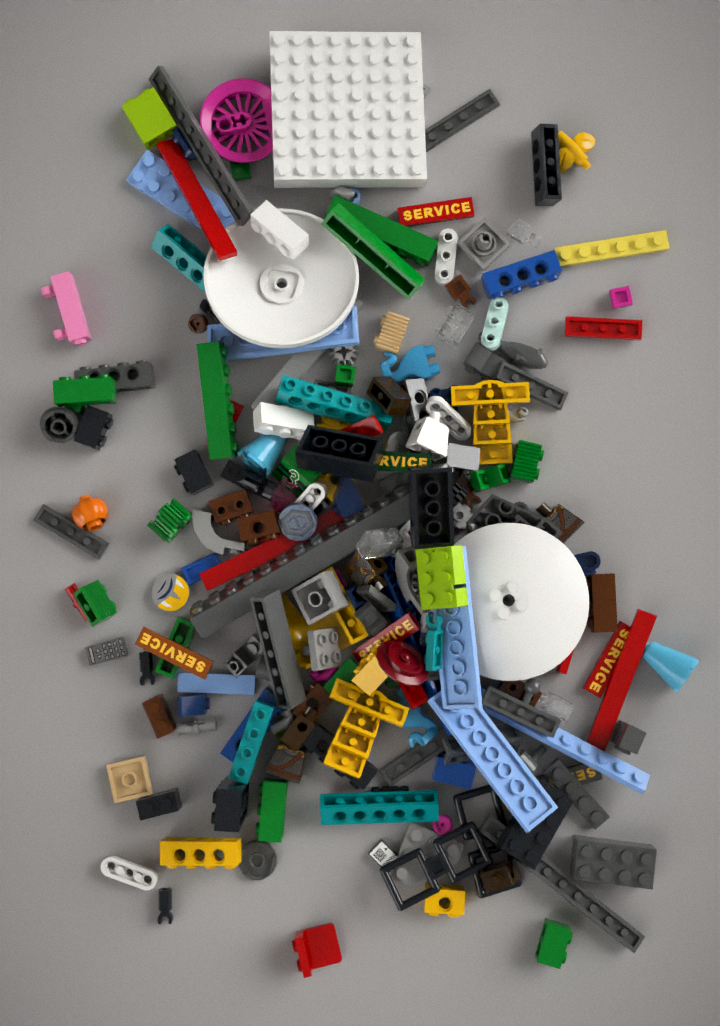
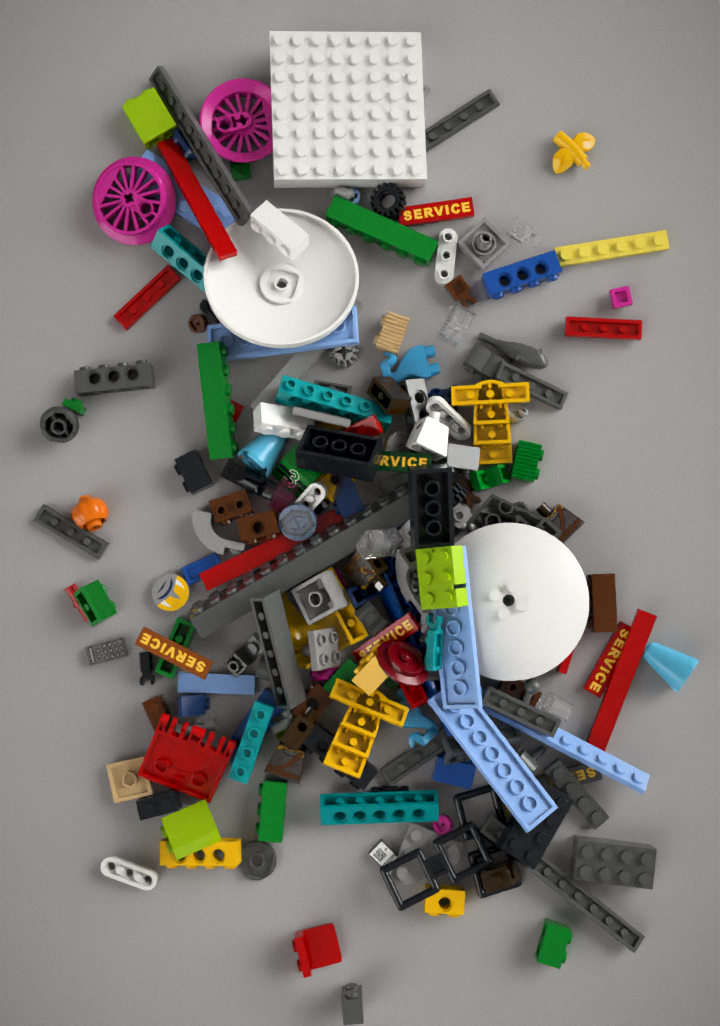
bright pink brick [41,271,92,346] -> none
green brick [53,374,116,407] -> none
black brick [74,405,113,451] -> none
green brick [147,498,192,543] -> none
black bar [157,888,173,924] -> none
black brick [211,776,250,832] -> none
green brick [321,203,425,300] -> none
green plate [334,364,356,387] -> none
flat silver tile [356,585,397,612] -> none
light aqua plate [481,297,509,351] -> none
black brick [531,124,562,206] -> none
dark blue bracket [574,551,601,576] -> none
dark grey brick [611,720,646,755] -> none
none -> dark pink piece [92,157,177,245]
none -> red tile [113,265,182,331]
none -> red hinge [137,713,237,803]
none -> lime brick [160,799,221,860]
none -> light grey tile [292,405,351,428]
none -> dark grey brick [341,983,364,1025]
none -> black tyre [370,182,407,220]

